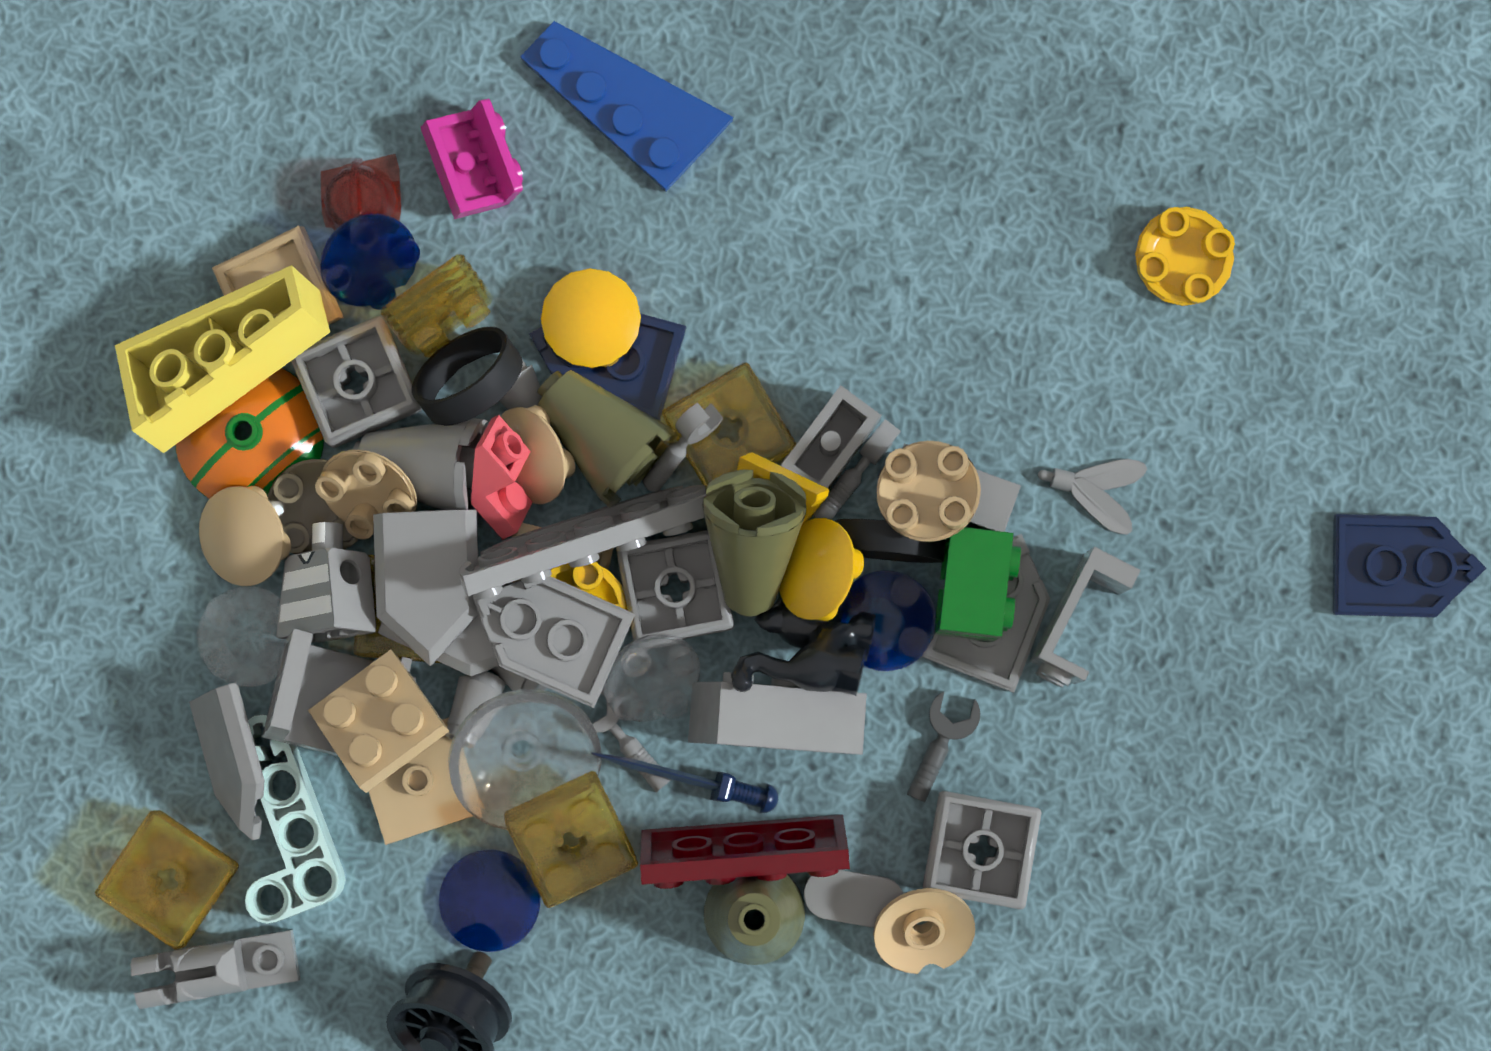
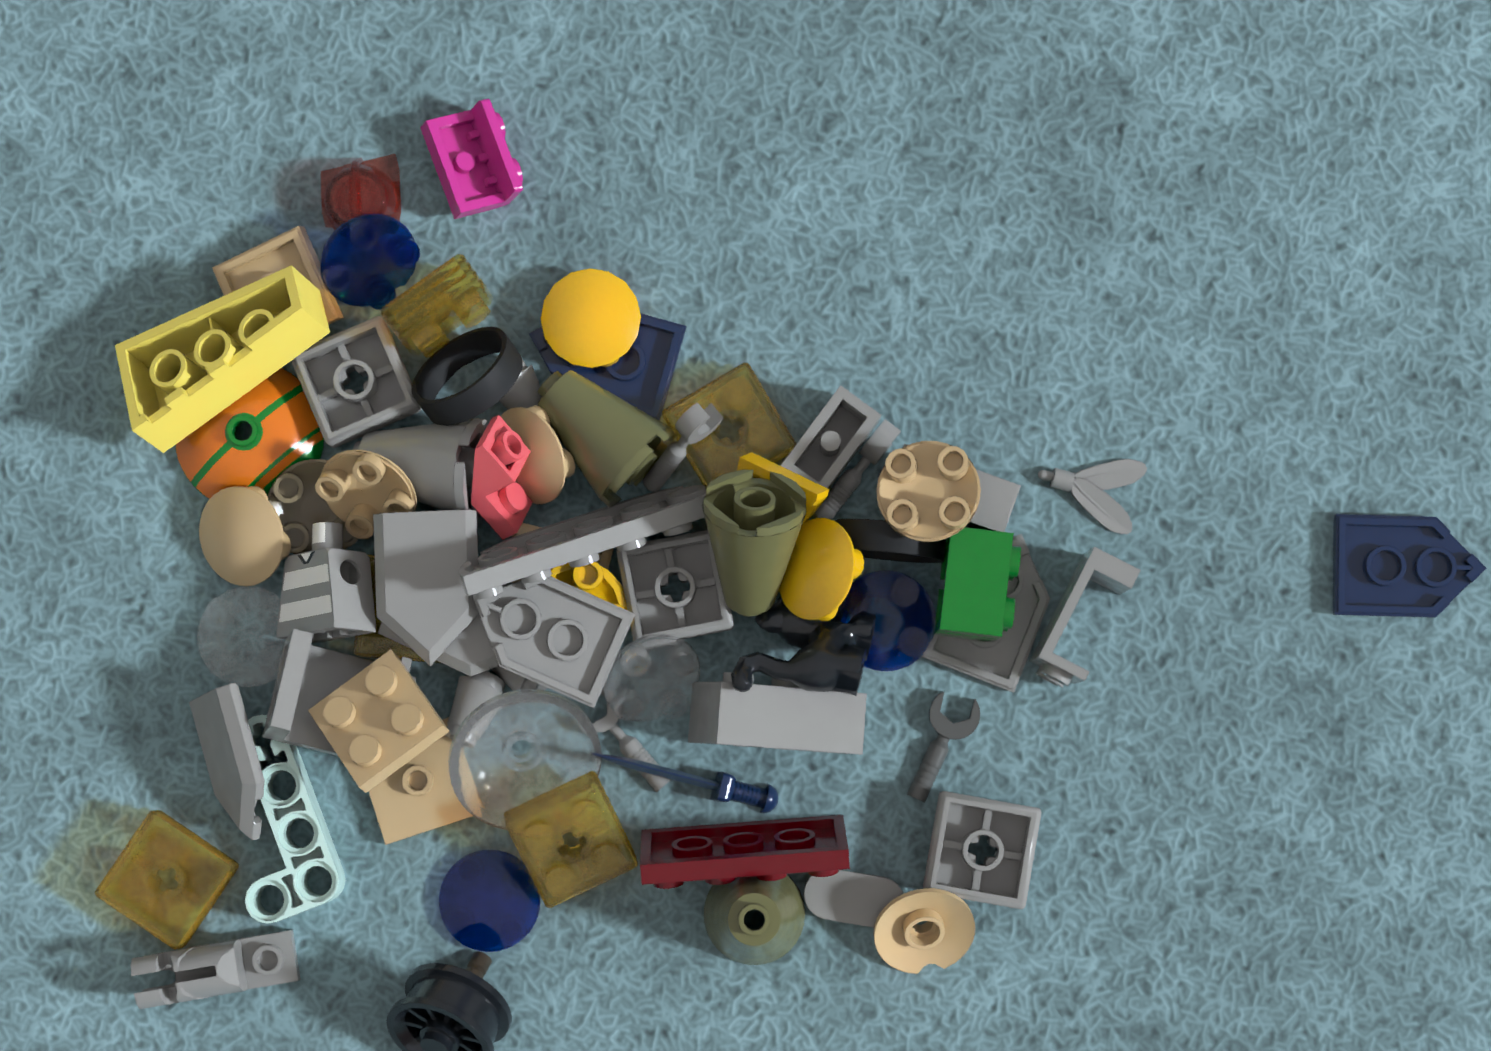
blue wing [520,21,733,192] -> none
yellow dish [1135,206,1235,306] -> none

